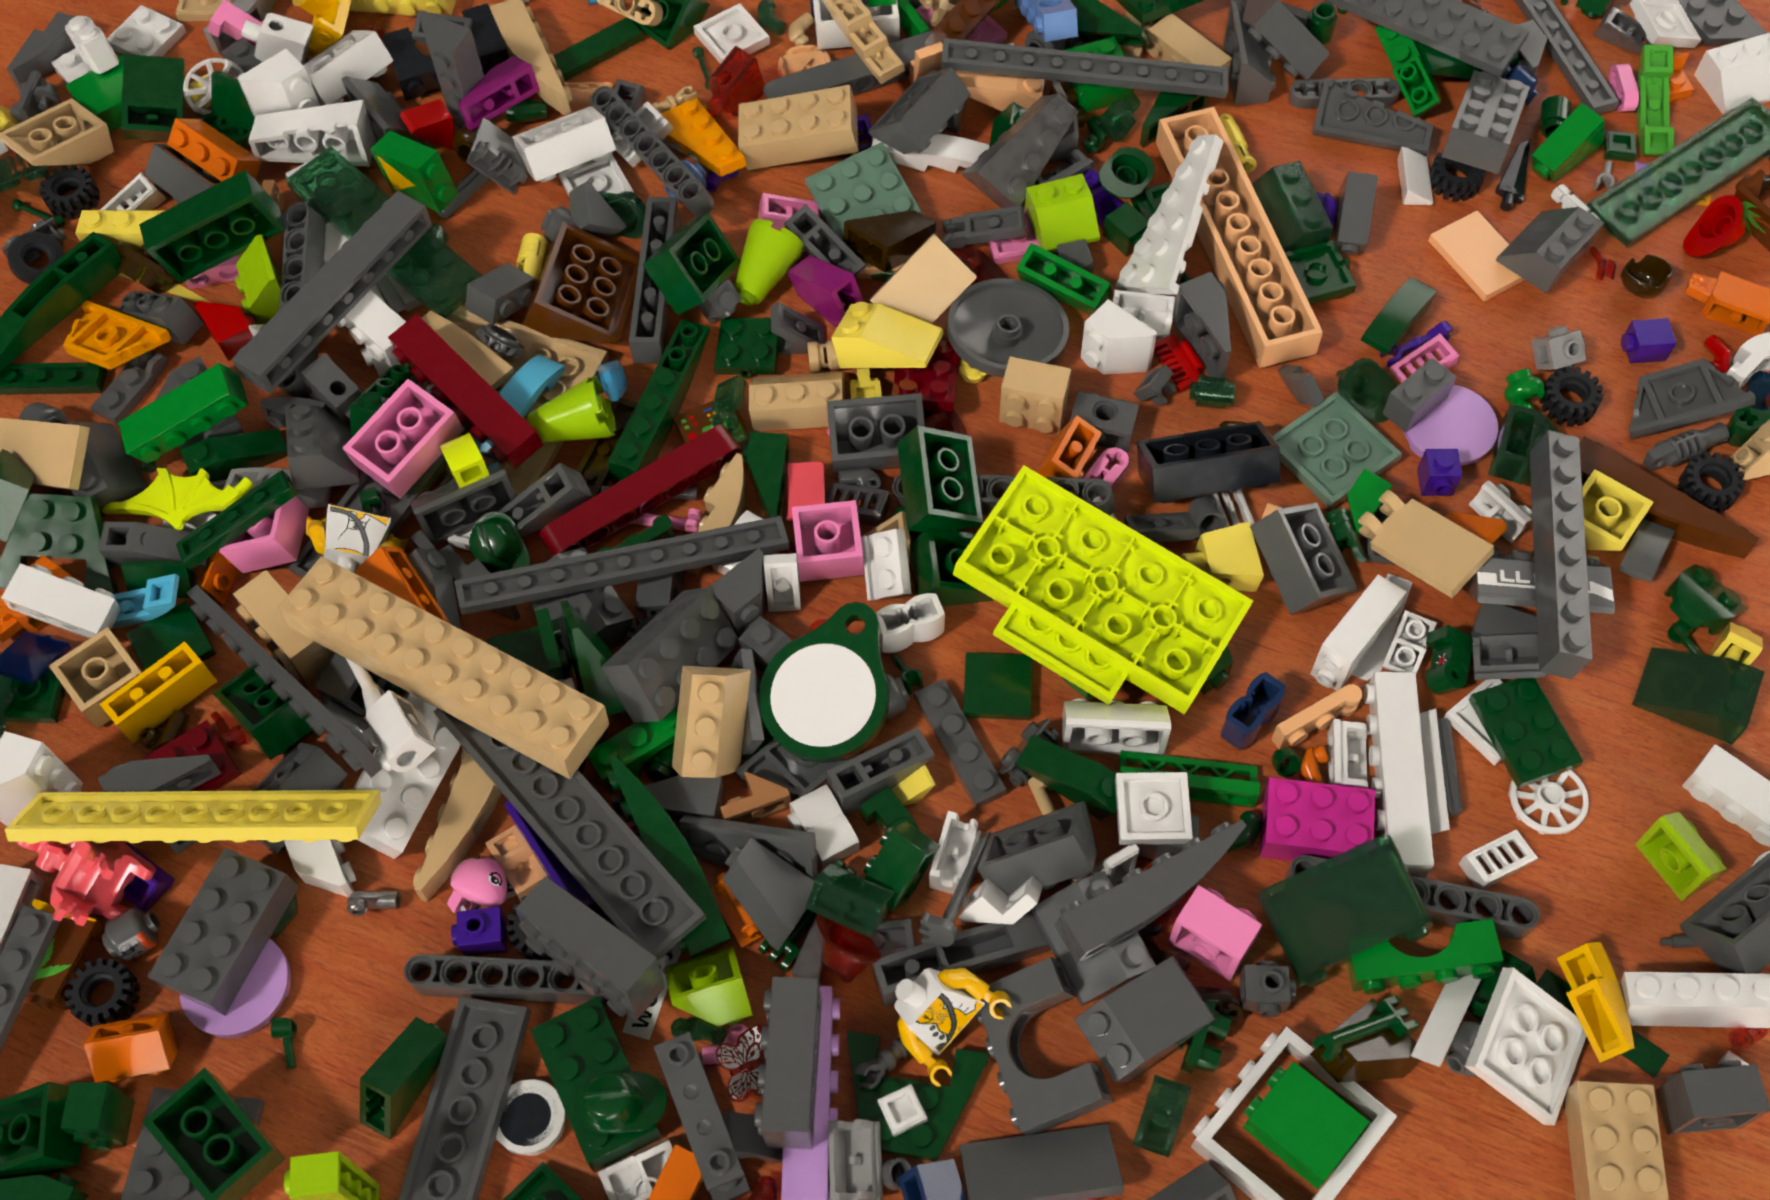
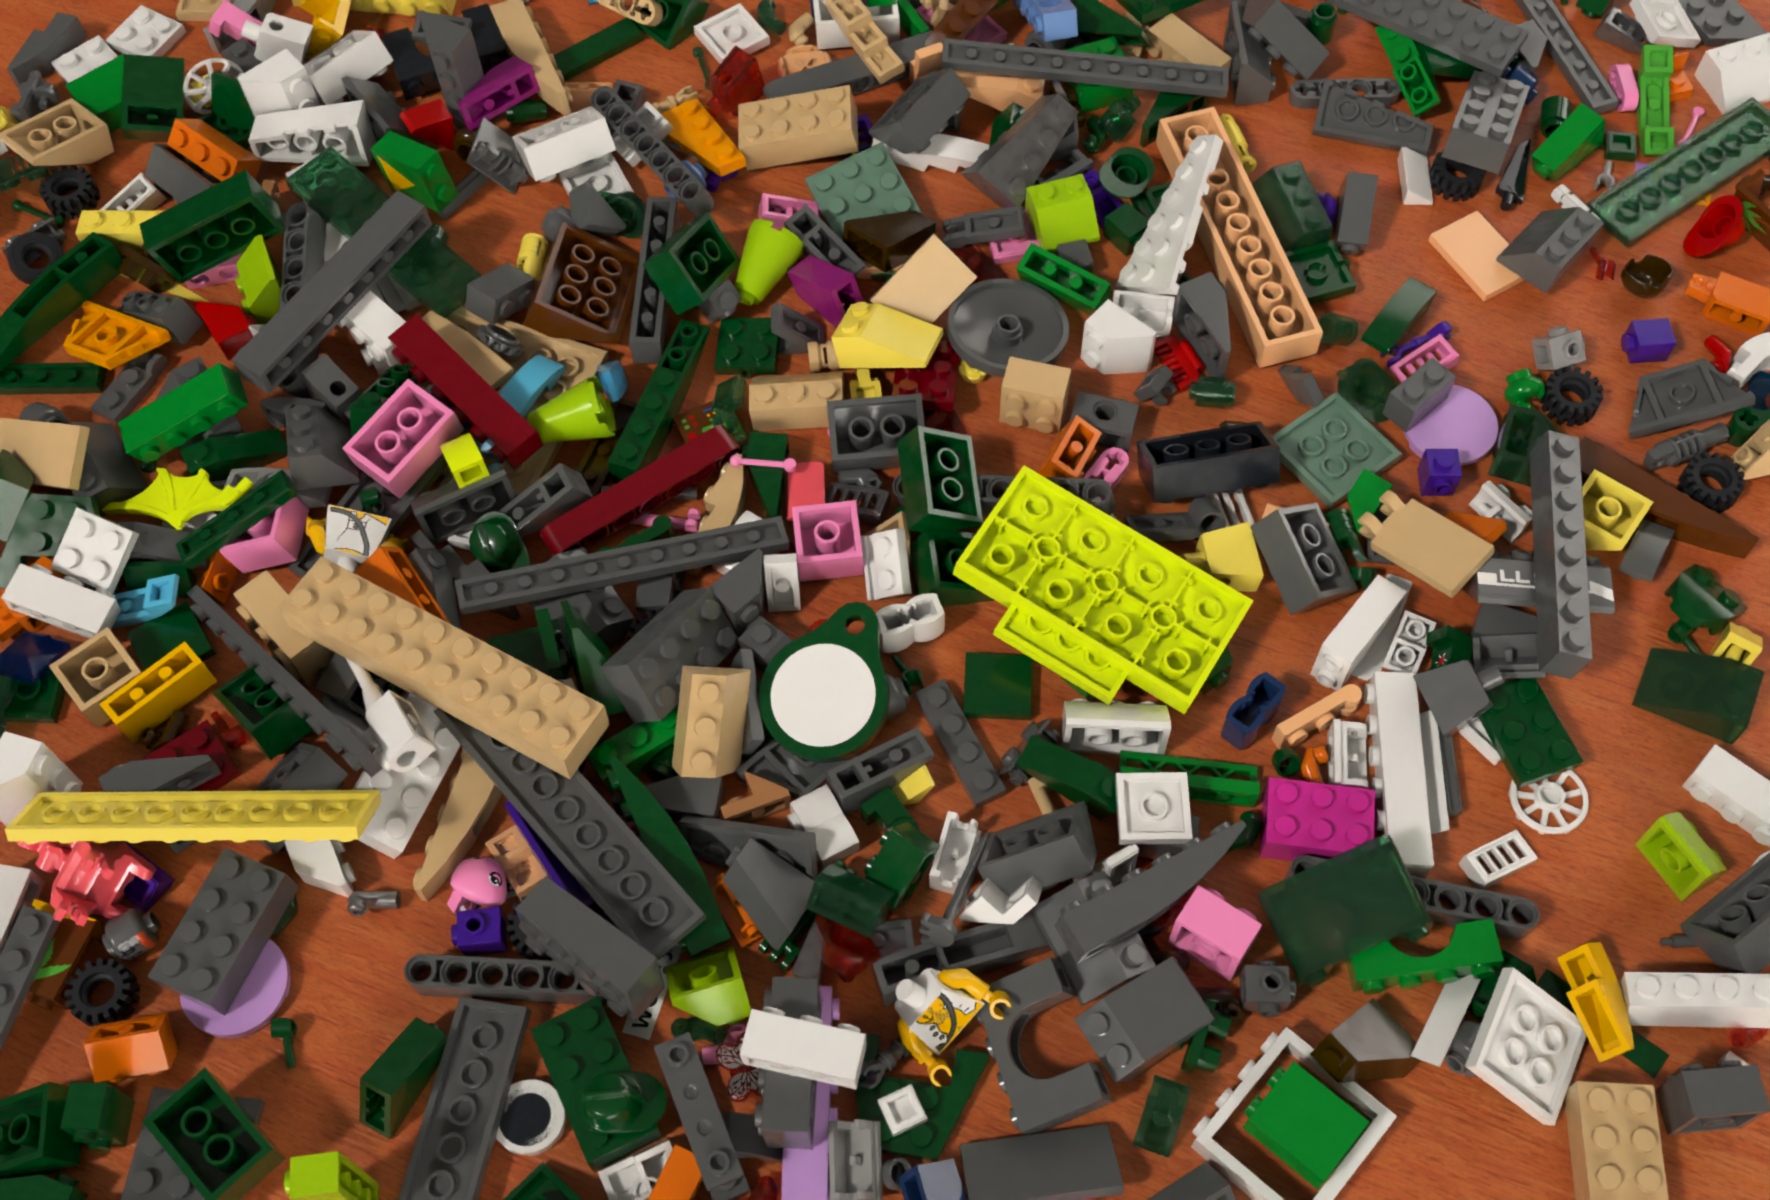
white brick [65,16,119,74] -> none
dark green hinge [1312,995,1420,1063] -> none
none -> white plate [50,507,139,594]
none -> bright pink hinge [730,454,796,472]
none -> white brick [740,1007,867,1089]
none -> clear green brick [1318,313,1358,346]
none -> dark green hinge [1349,567,1376,590]
none -> dark grey torso [1413,659,1505,738]
none -> bright pink hinge [1677,106,1705,150]

